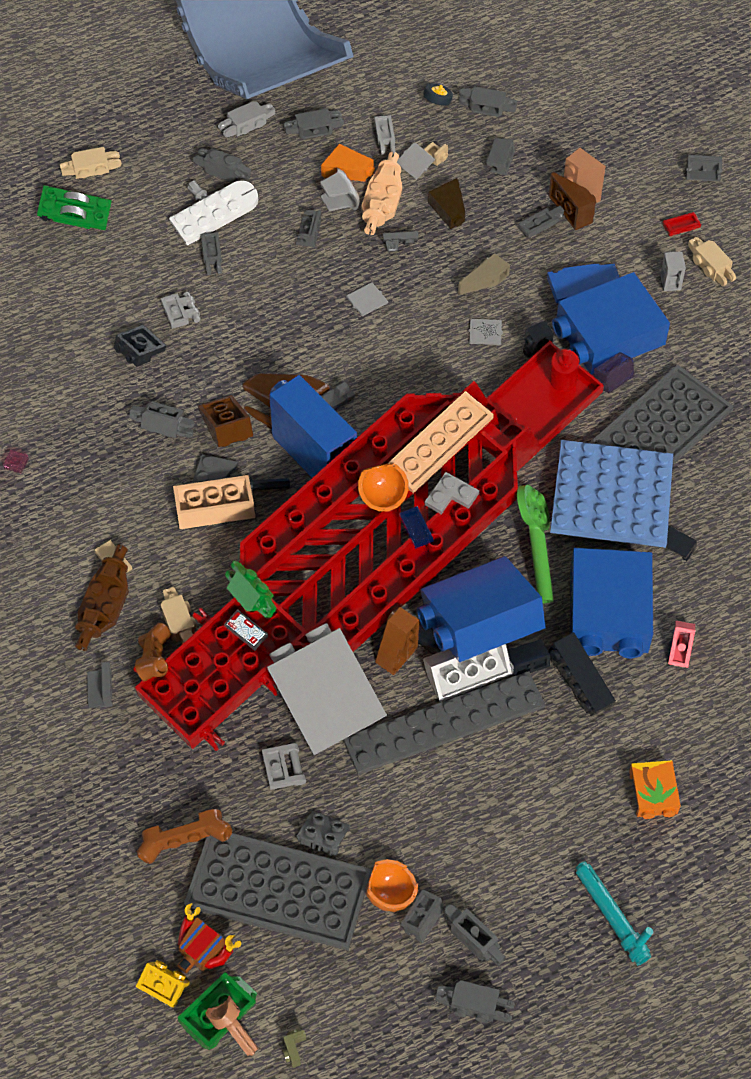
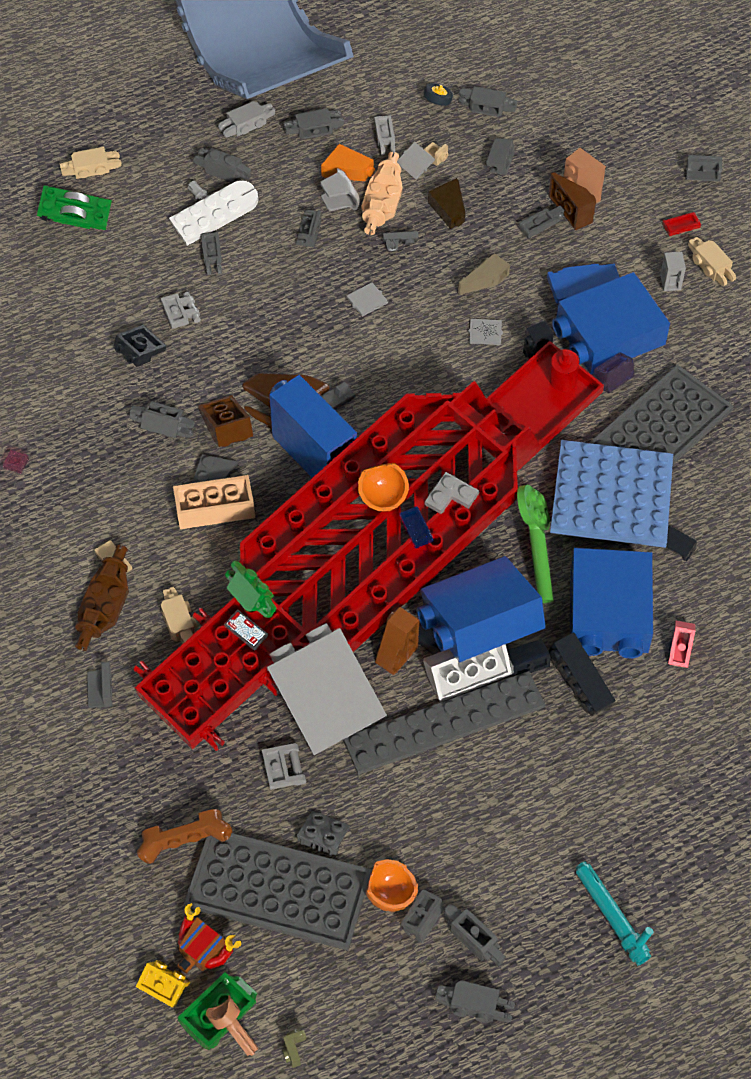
dark orange plate [135,623,171,682] -> none
black axle [249,478,290,493] -> none
light nougat plate [388,391,494,493] -> none
orange panel [629,760,681,819] -> none

